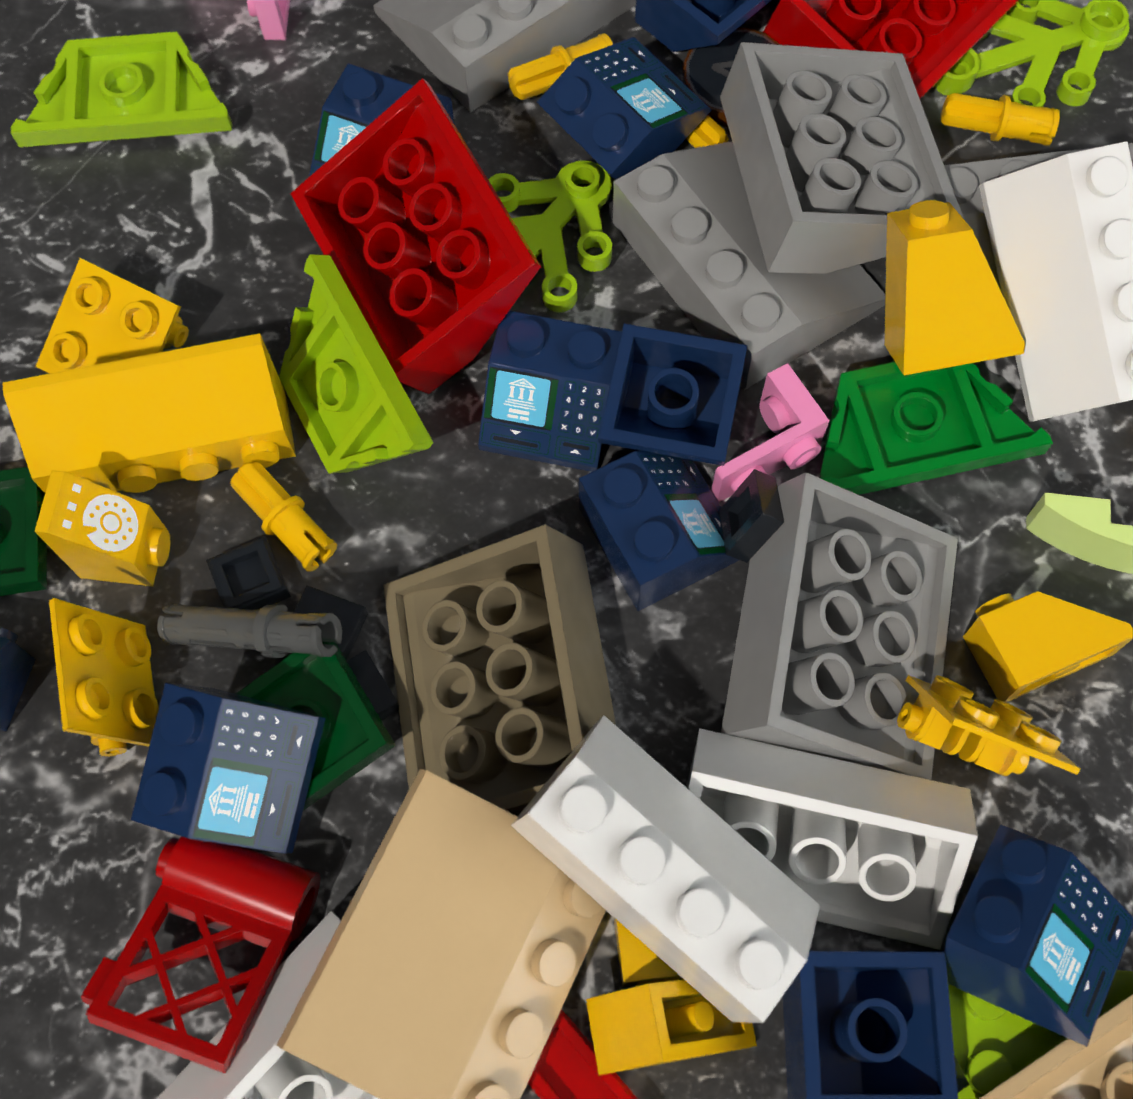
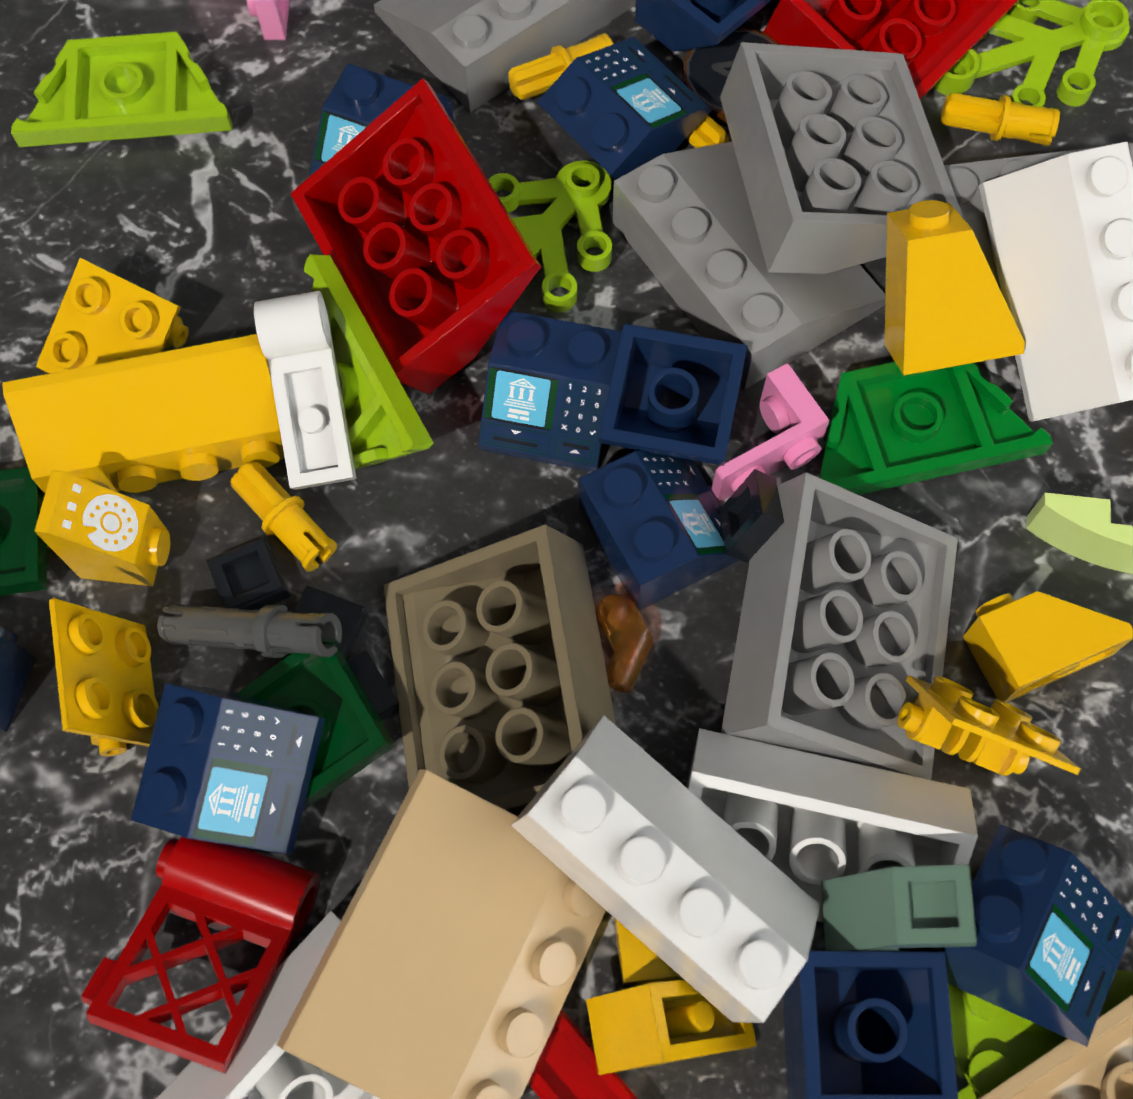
none -> white plate [254,291,357,490]
none -> clear orange arm [596,594,653,694]
none -> sand green slope [821,865,977,952]

